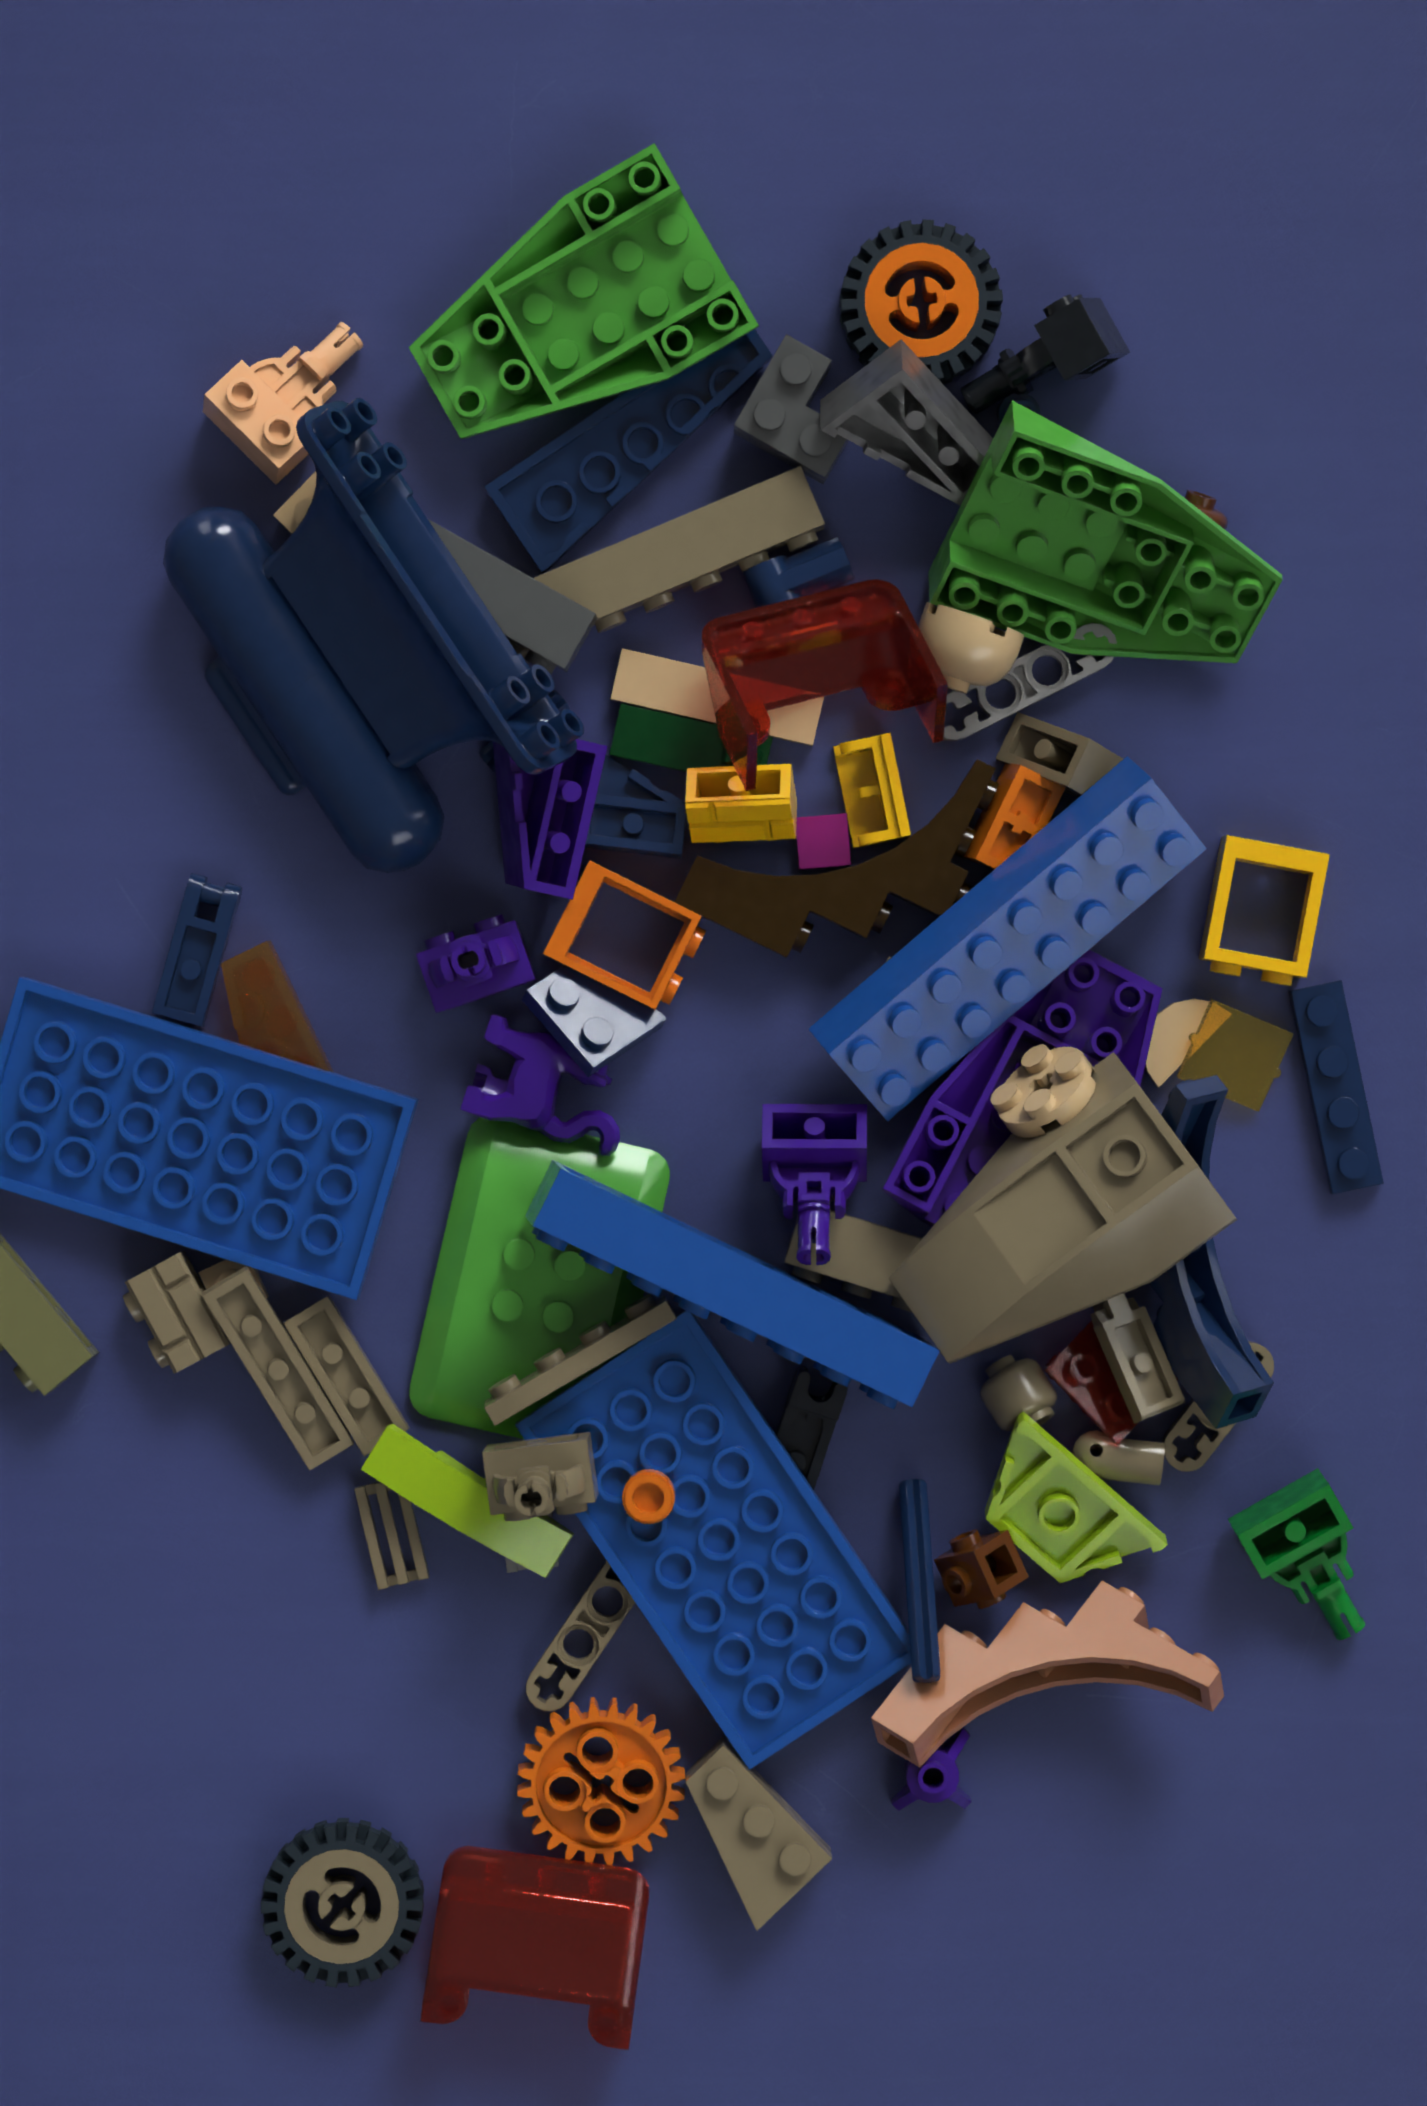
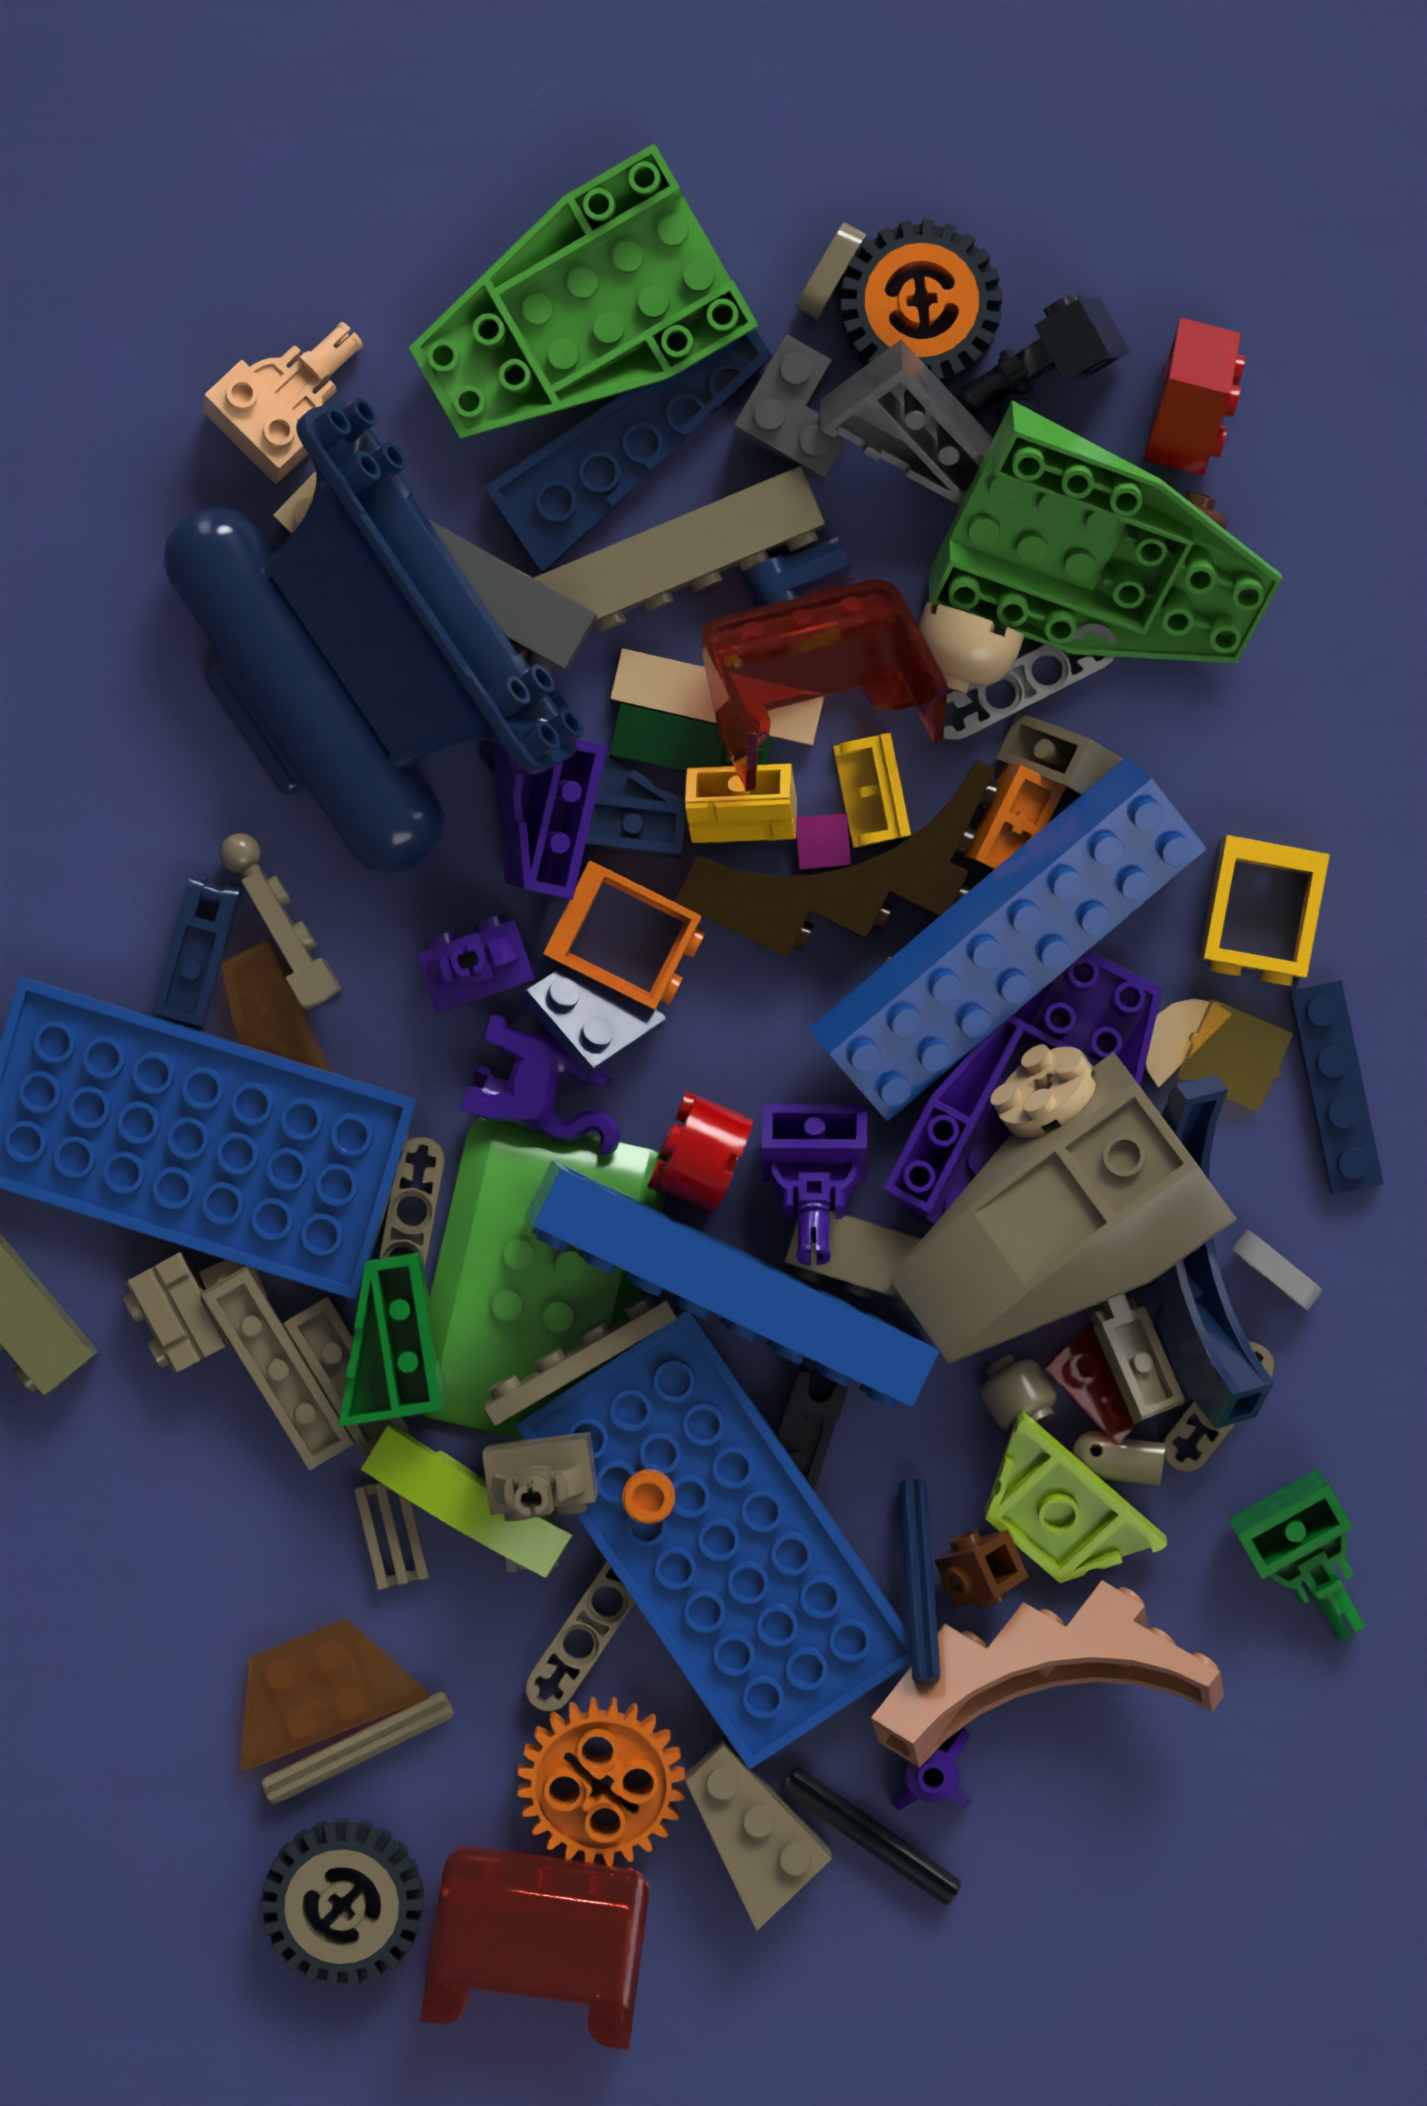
none -> dark tan plate [219,833,343,1010]
none -> clear orange wing [240,1617,430,1772]
none -> dark tan axle [261,1692,454,1804]
none -> green wedge [338,1252,446,1427]
none -> dark tan beam [379,1137,445,1273]
none -> red brick [647,1091,754,1214]
none -> black axle [782,1767,961,1905]
none -> dark tan beam [795,222,867,320]
none -> red brick [1143,317,1246,476]
none -> light grey beam [1231,1229,1324,1311]

